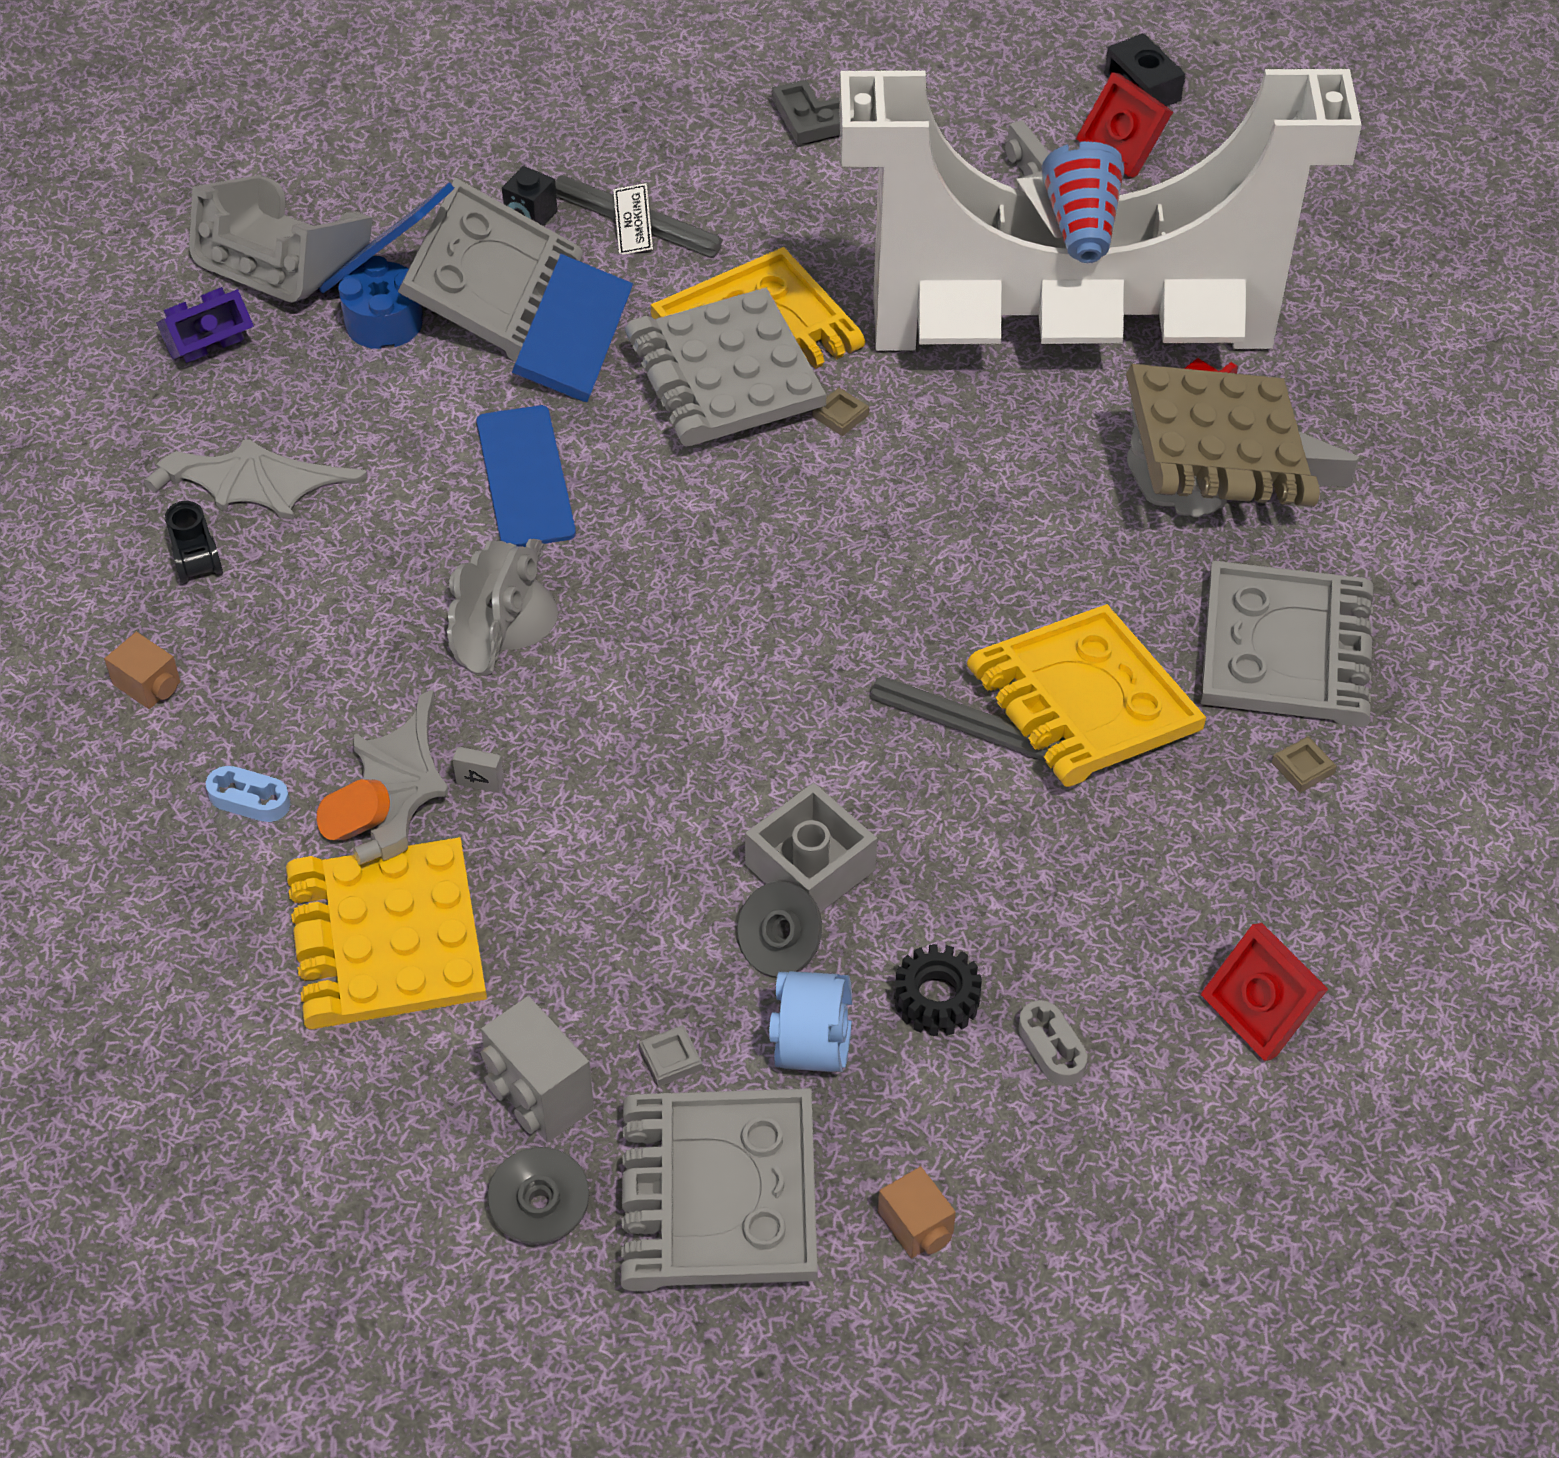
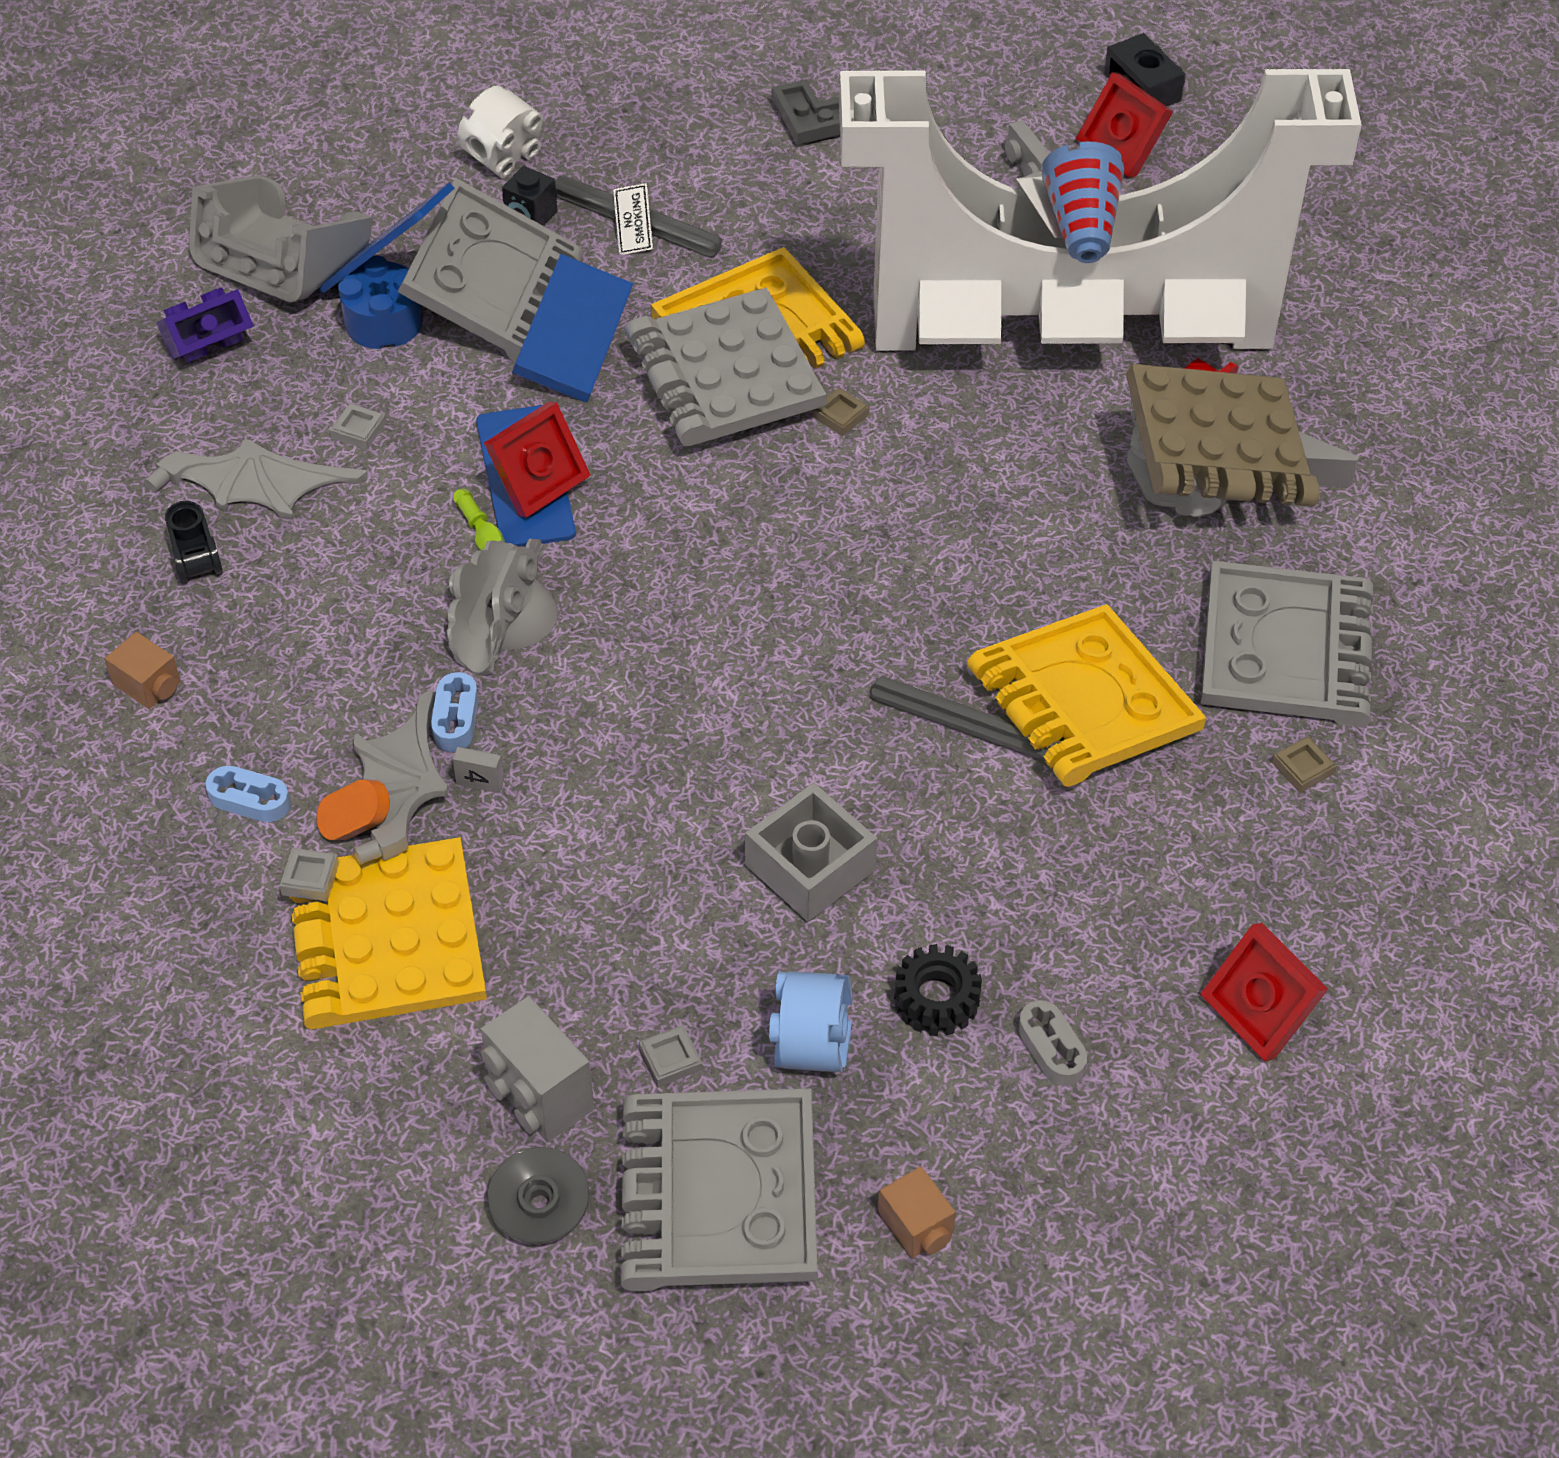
dark grey dish [738,881,822,976] -> none
none -> light grey tile [280,848,339,901]
none -> light grey tile [330,403,387,450]
none -> light blue beam [431,672,478,752]
none -> lime piece [453,488,505,550]
none -> white brick [457,86,543,178]
none -> red tile [484,402,591,517]

